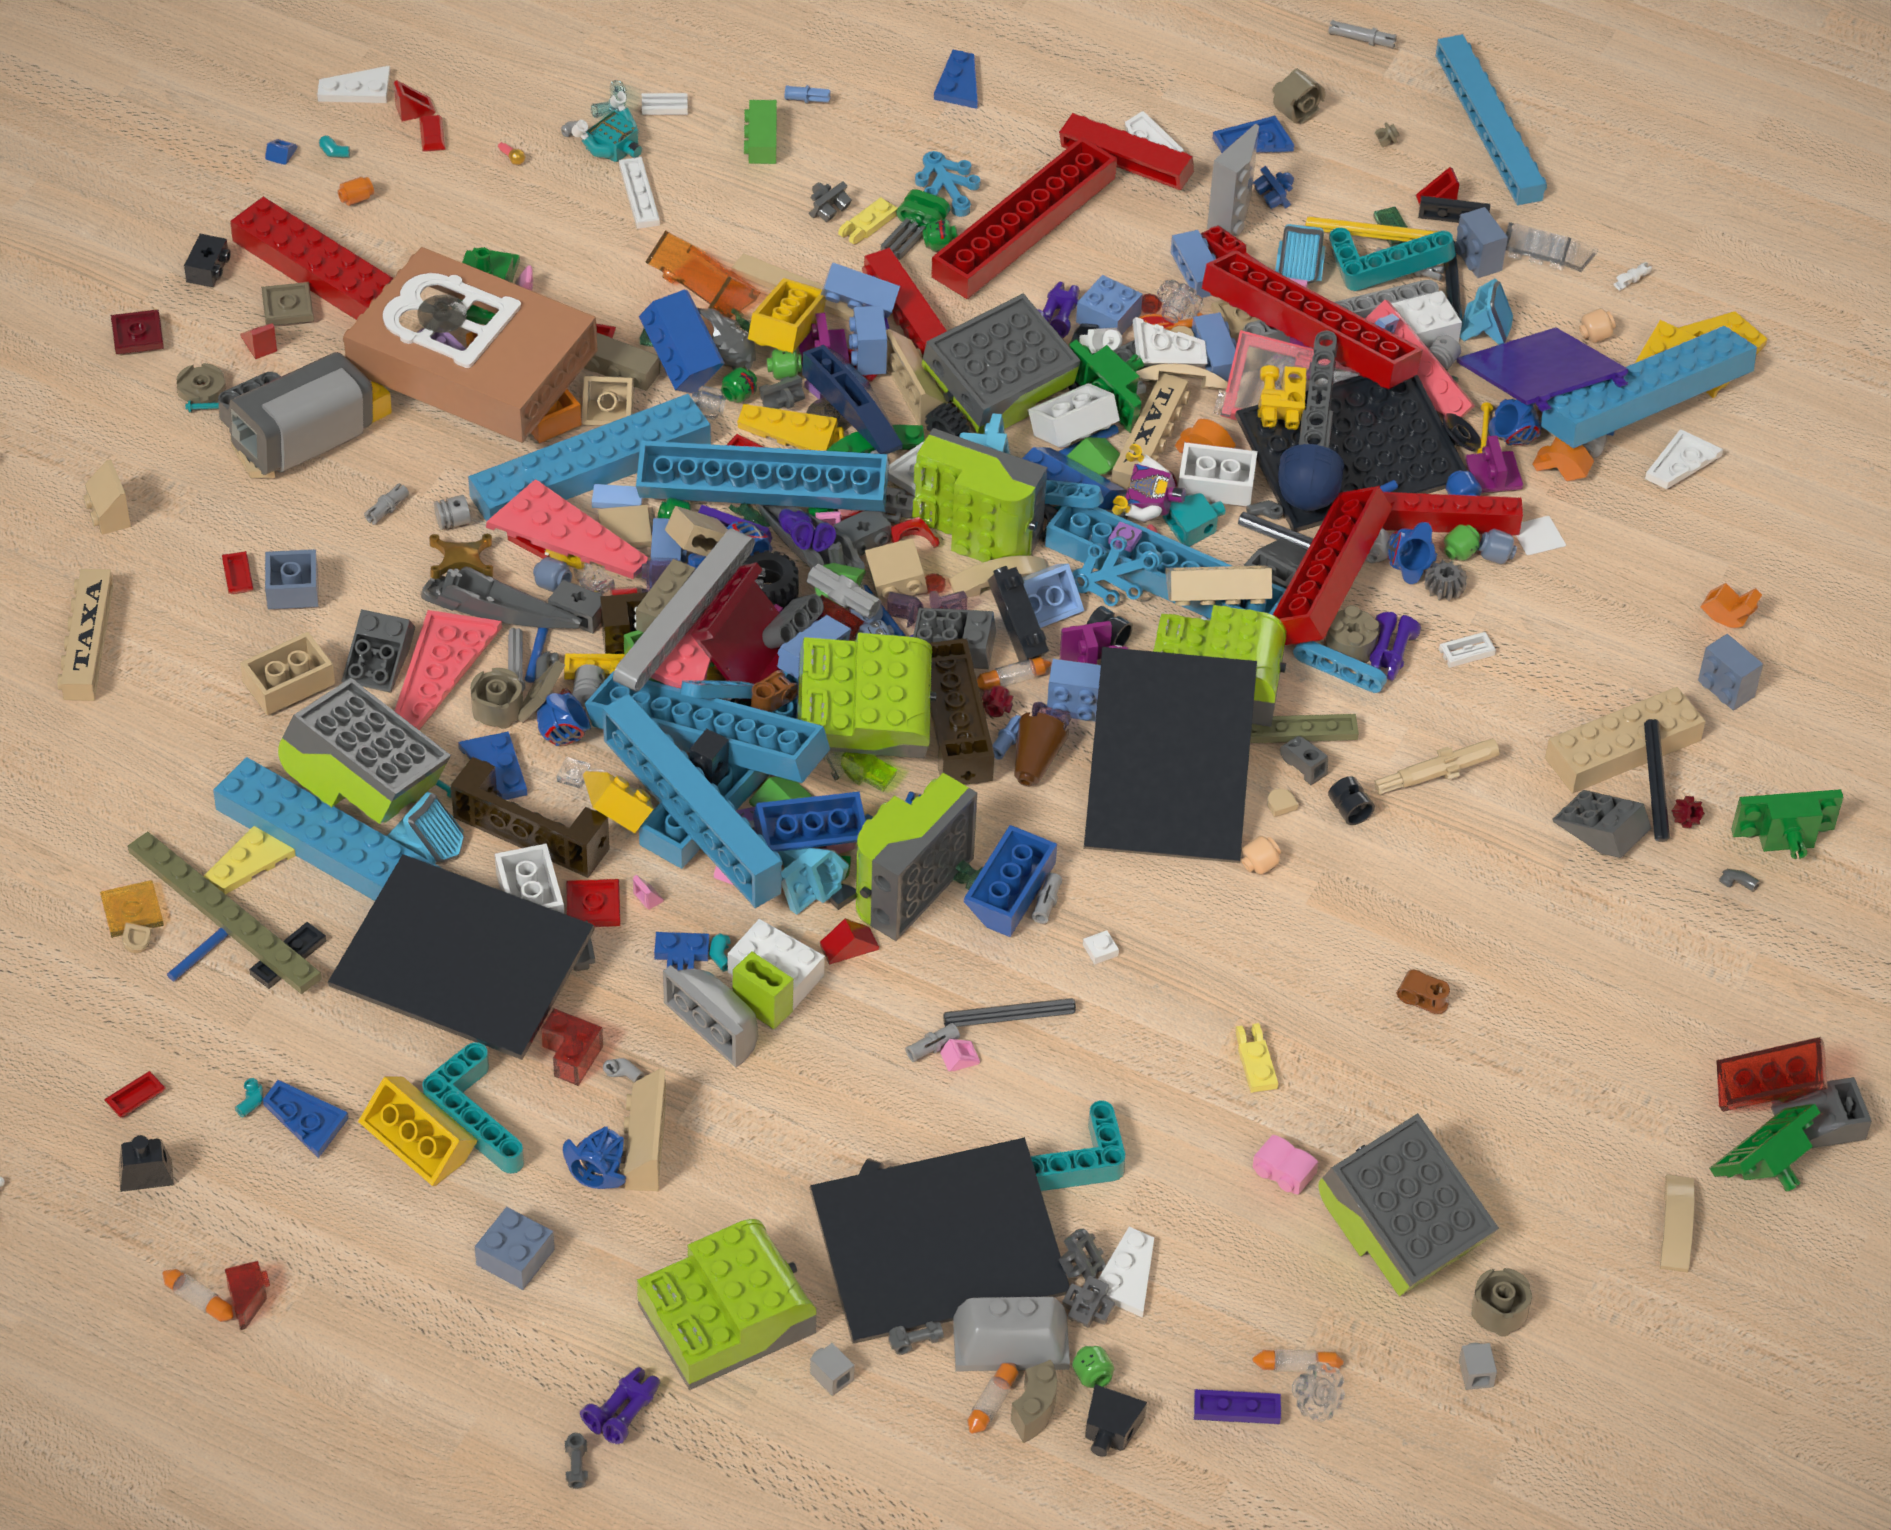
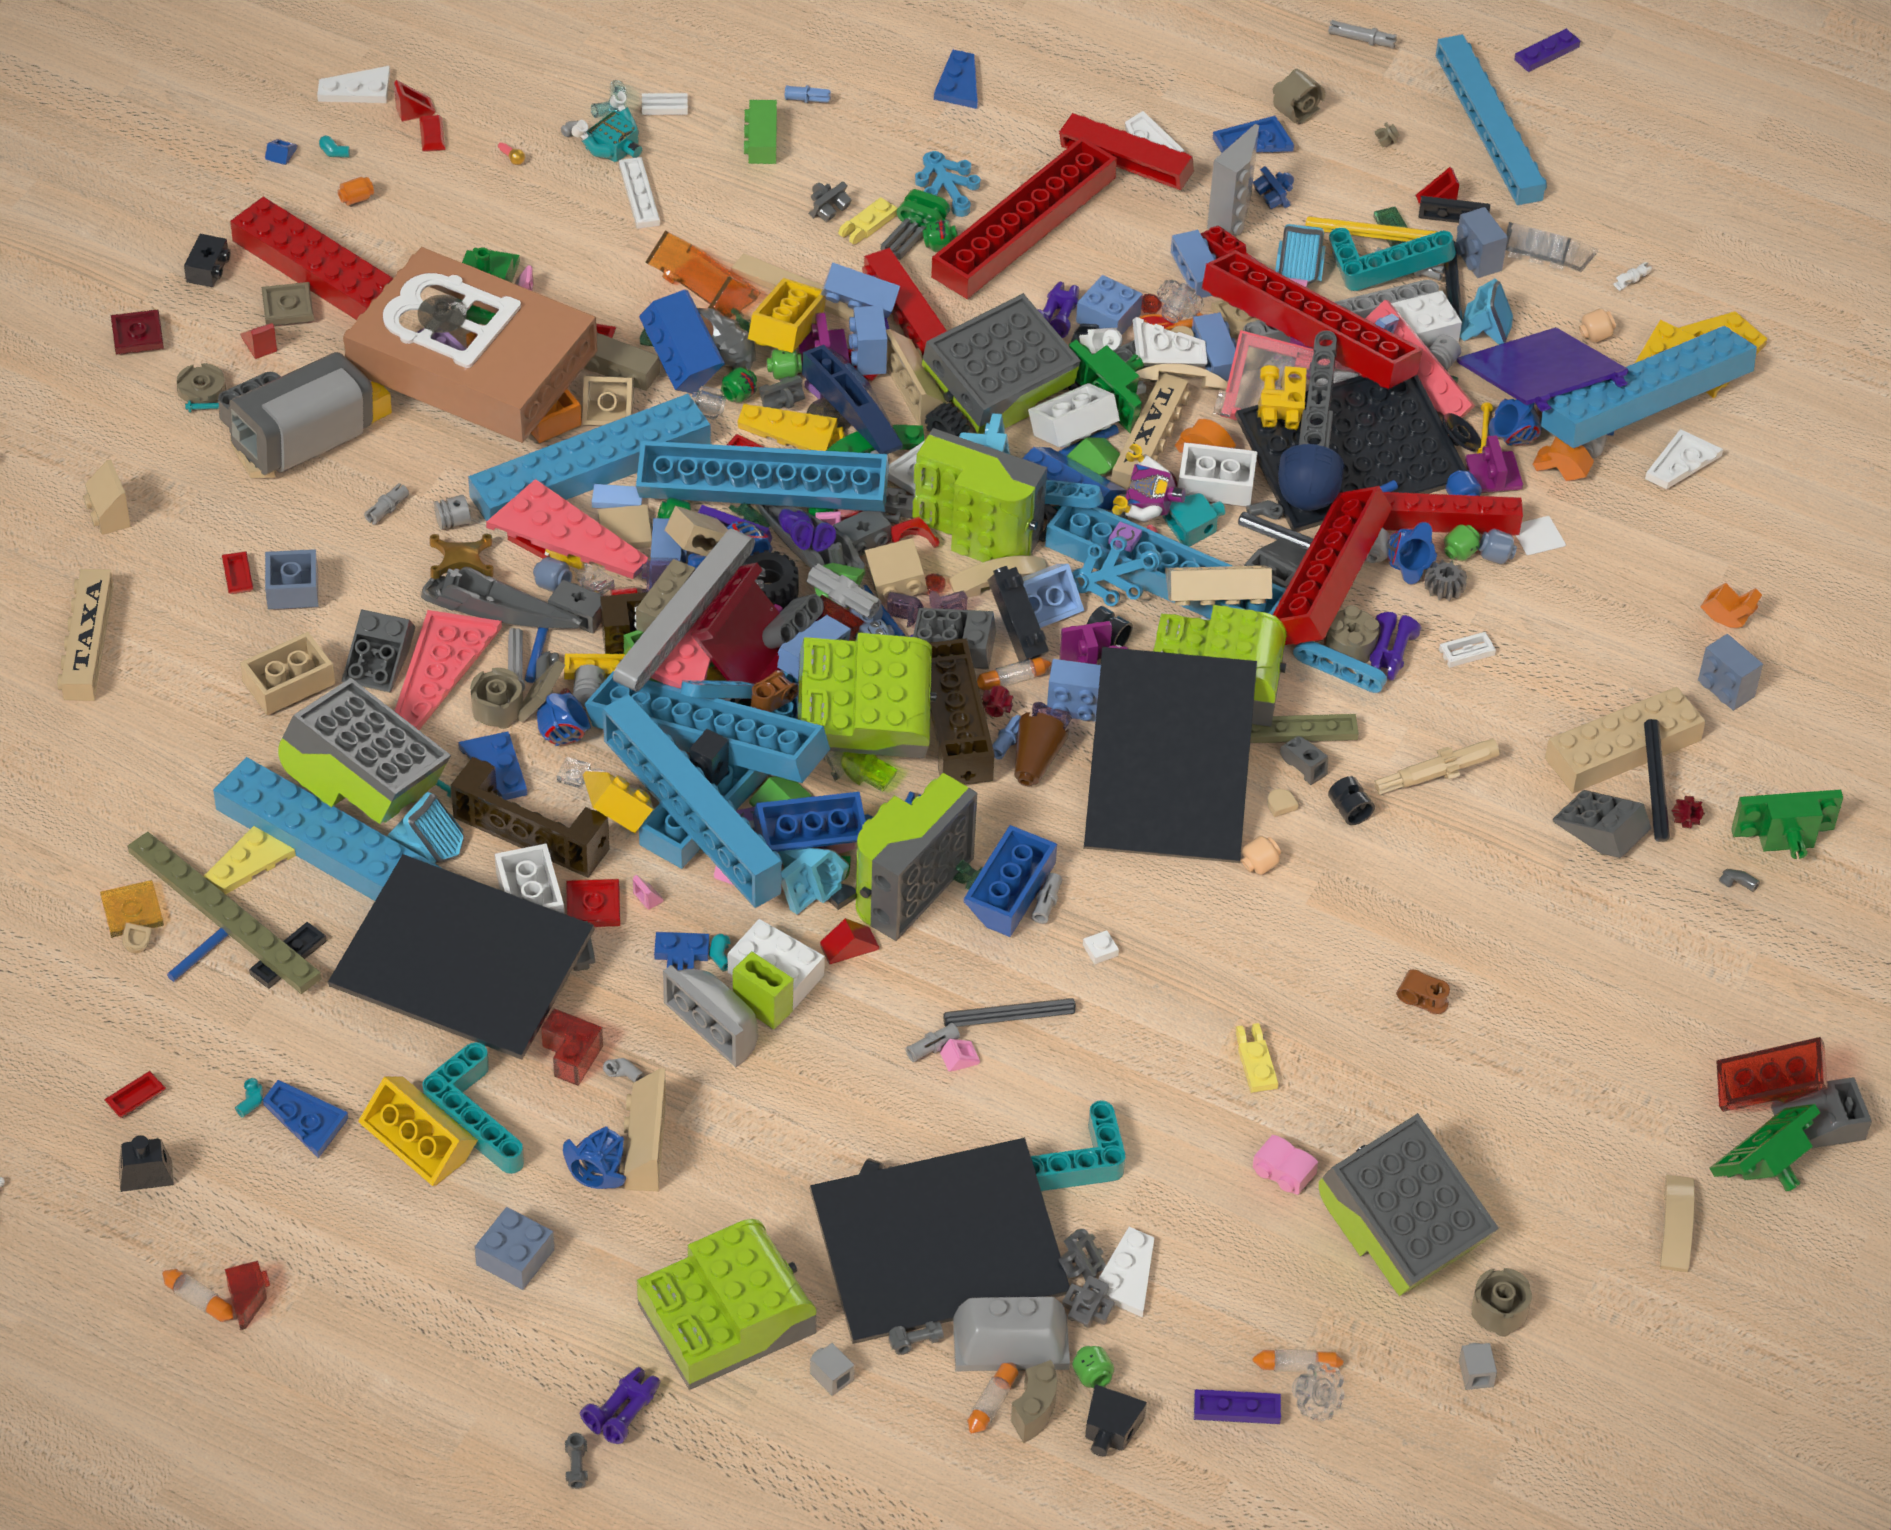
none -> dark purple plate [1514,28,1581,72]

